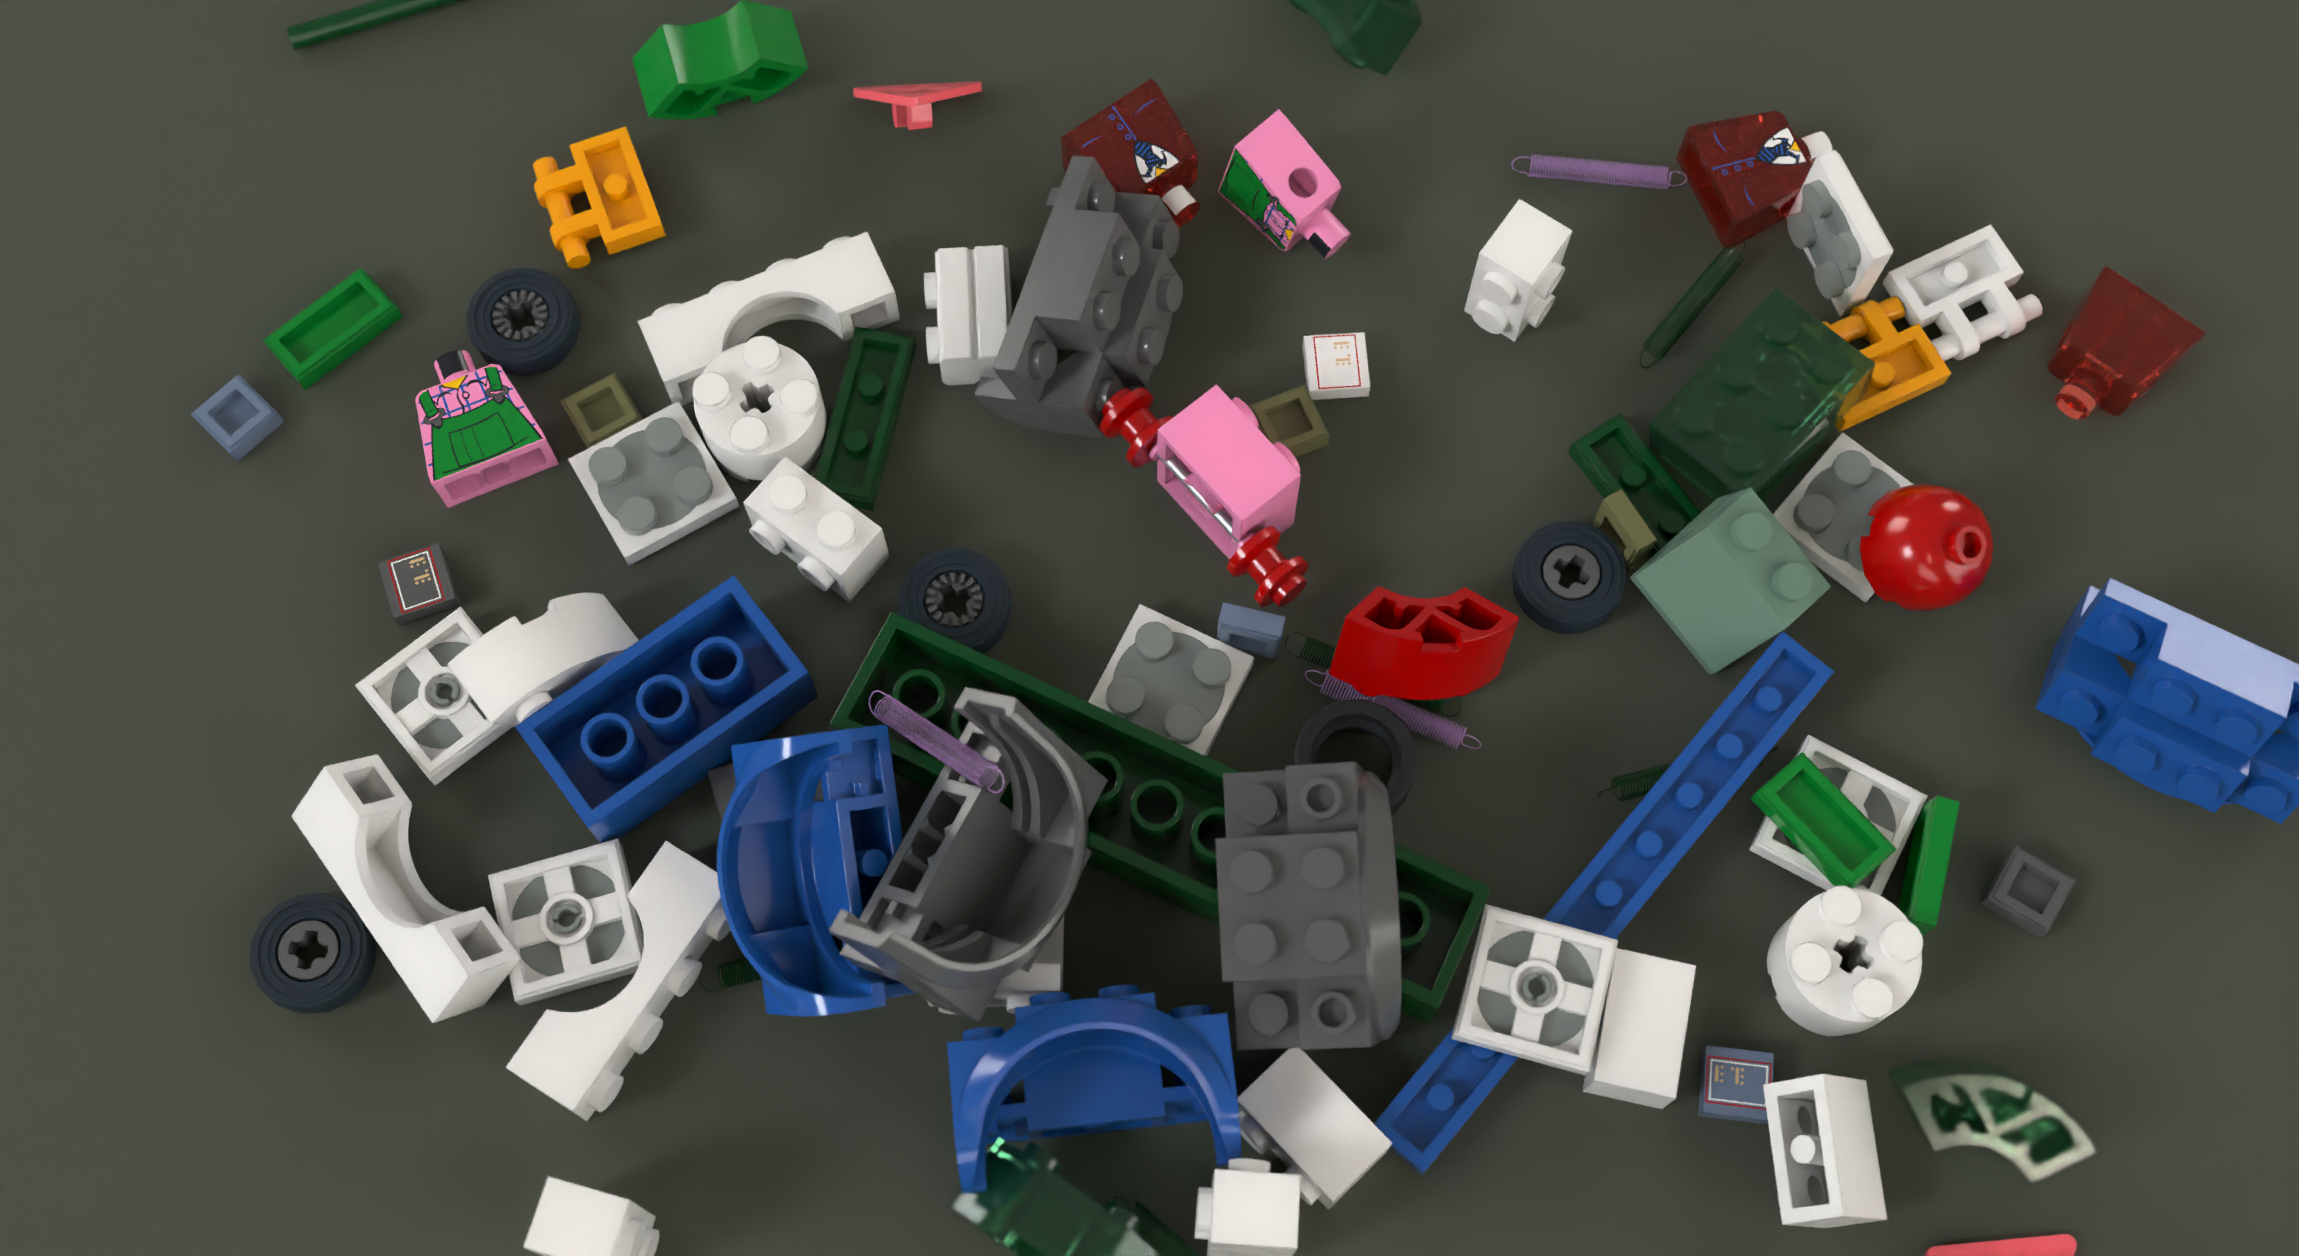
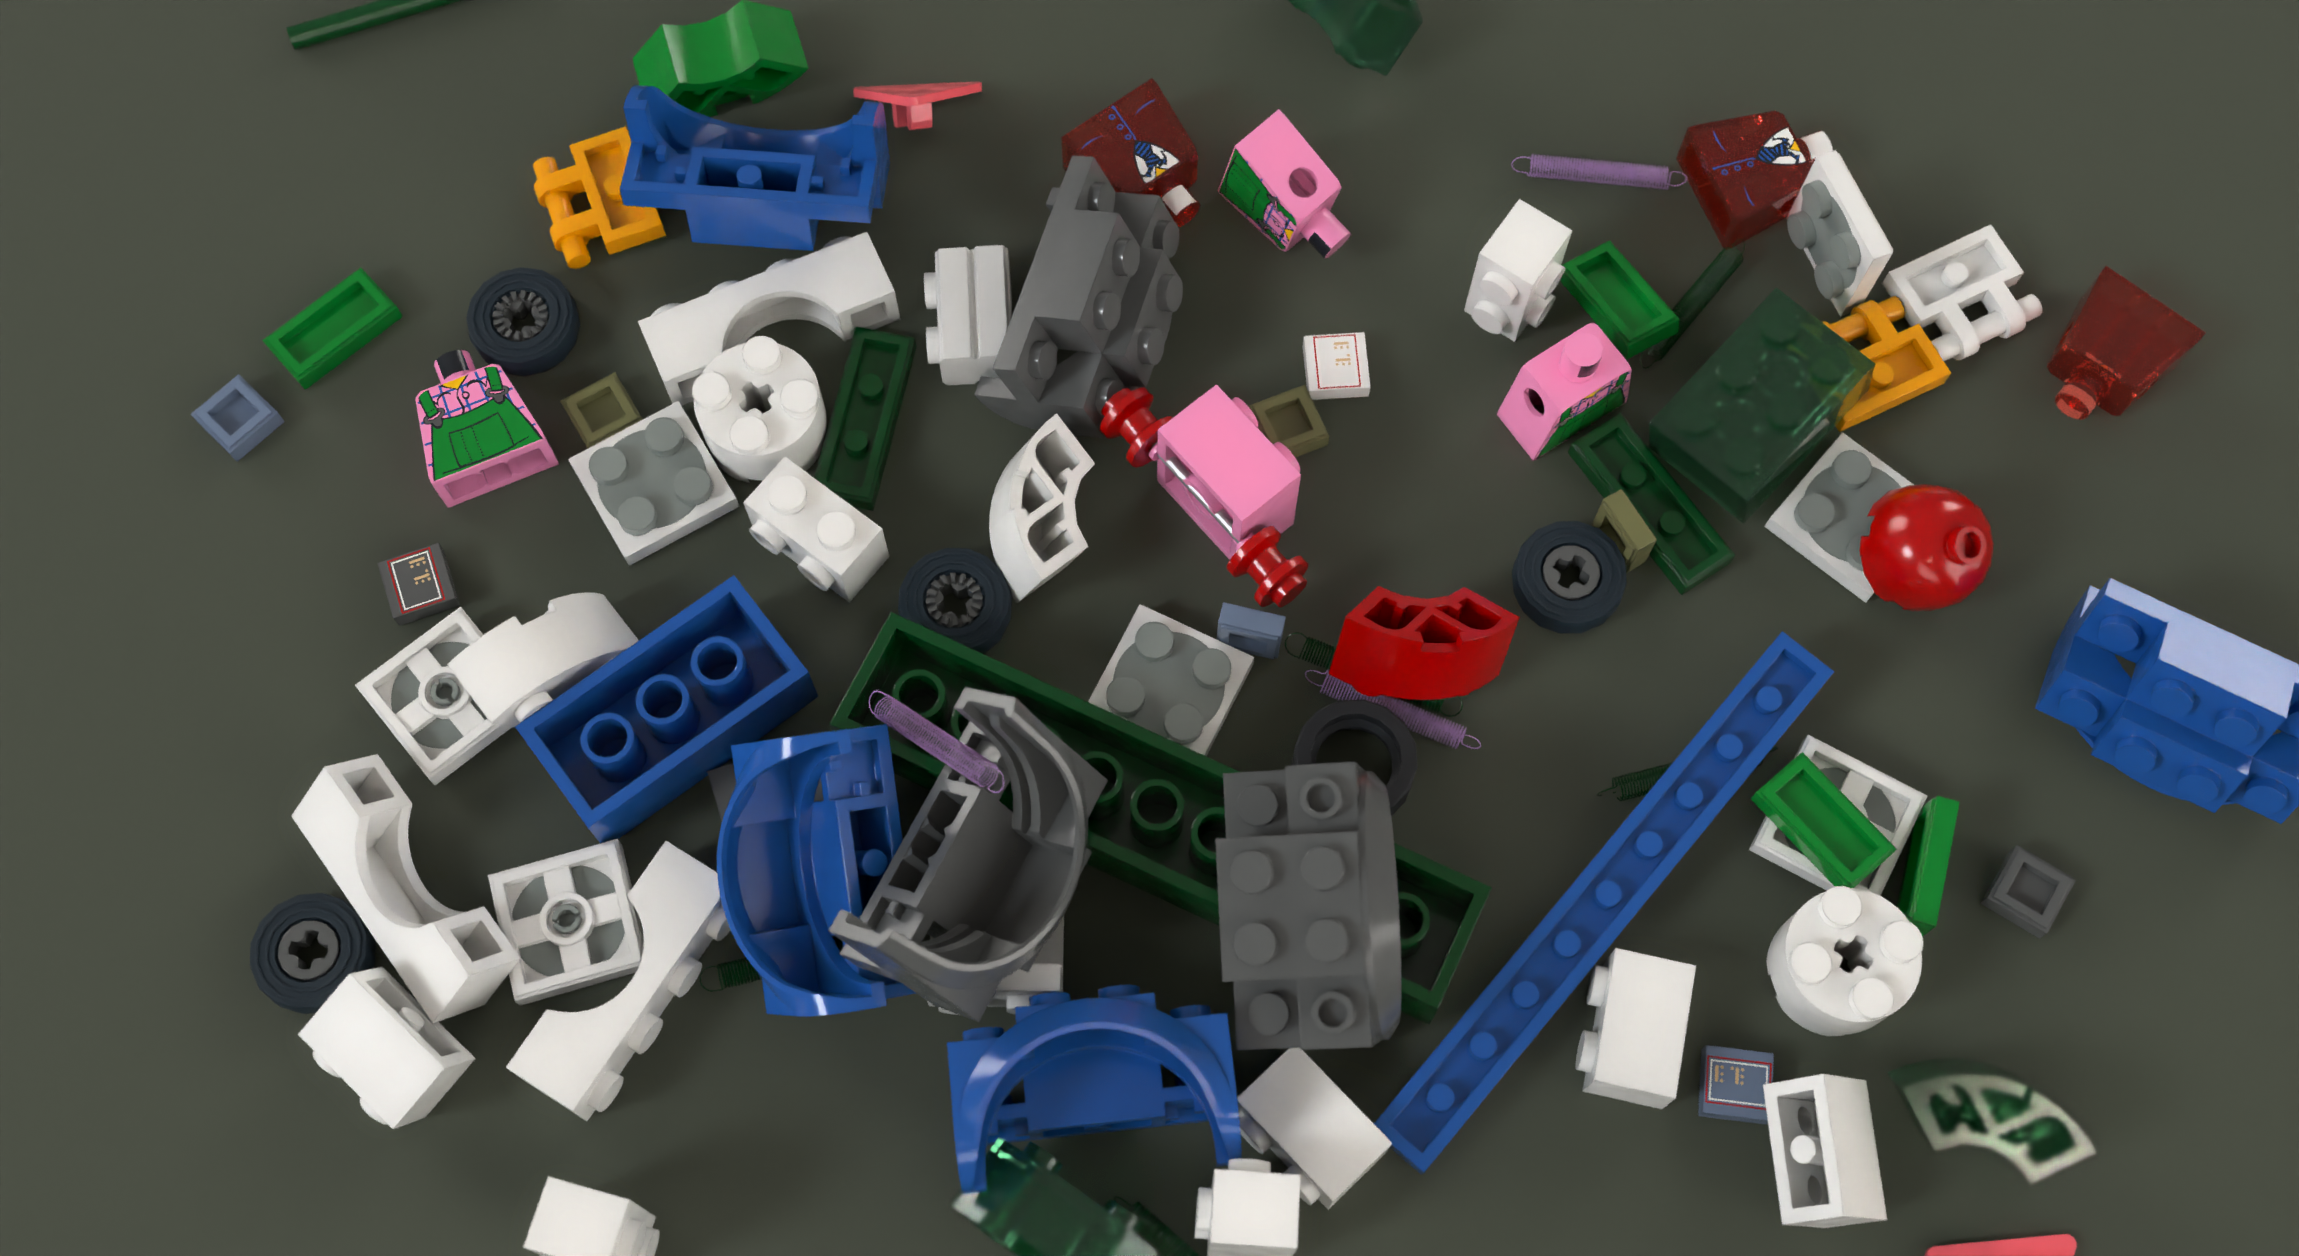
white piece [1451,904,1618,1075] -> none
sand green slope [1630,487,1831,675] -> none
none -> white brick [298,967,476,1129]
none -> blue piece [620,85,890,251]
none -> white brick [989,413,1095,603]
none -> bright pink torso [1497,323,1632,461]
none -> green tile [1560,240,1680,359]

